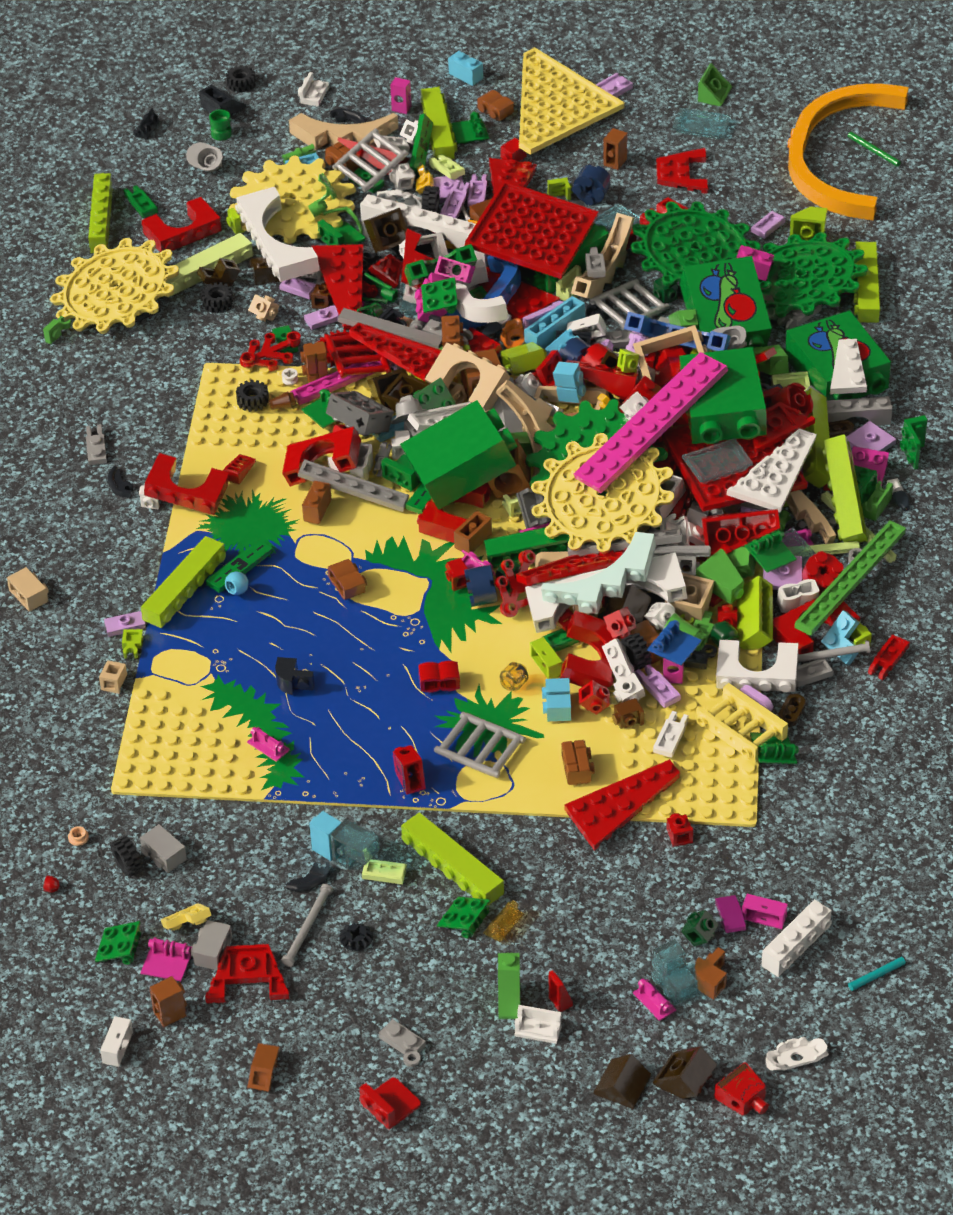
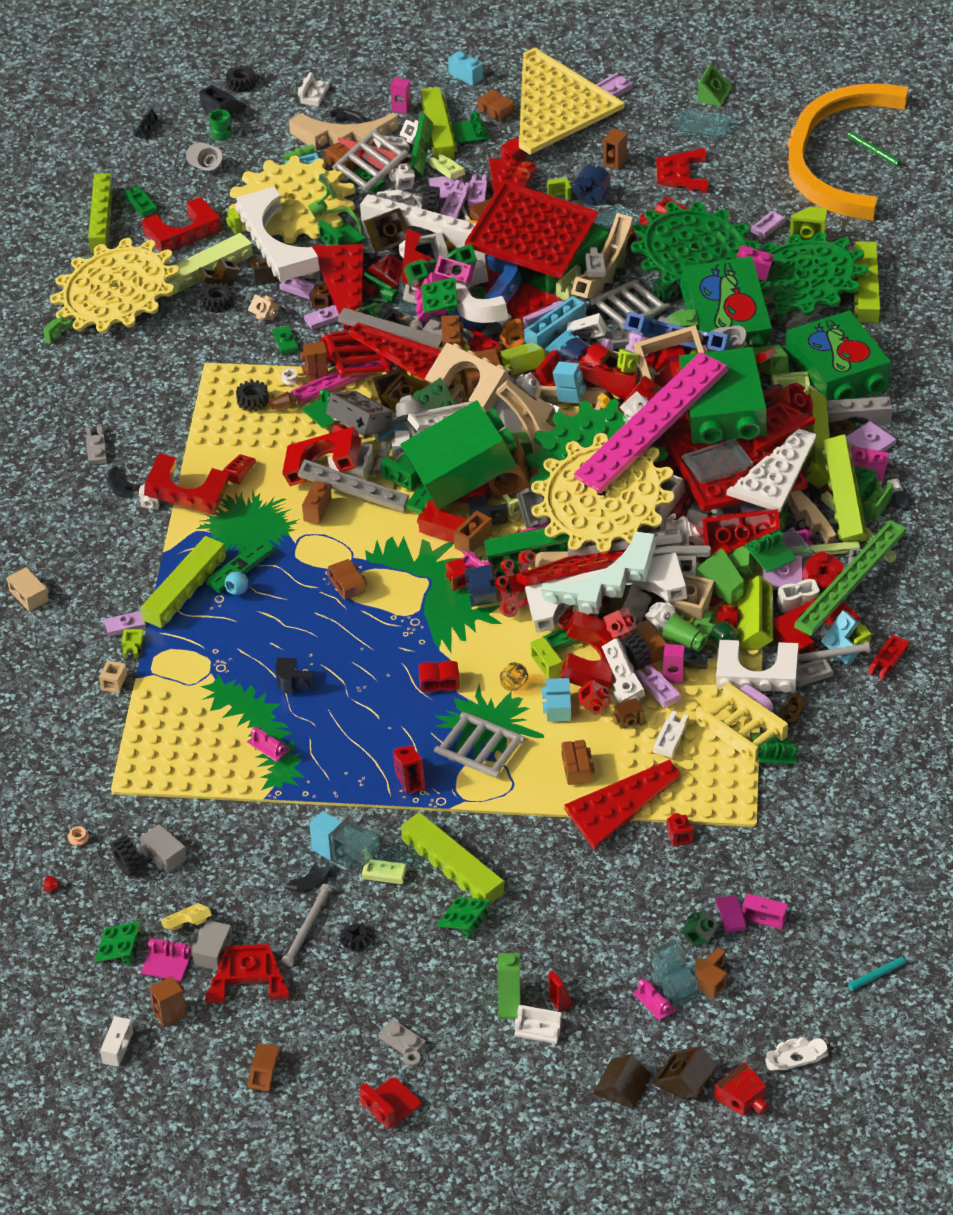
red plant [239,331,301,371] -> none
yellow plate [416,165,434,195] -> none
clear yellow hinge [483,901,524,943] -> none
blue hinge [647,620,702,666] -> none
white brick [761,899,832,977] -> none
white wing [830,339,867,394] -> none
green bracket [900,415,927,470] -> none
none -> black brick [468,495,508,524]

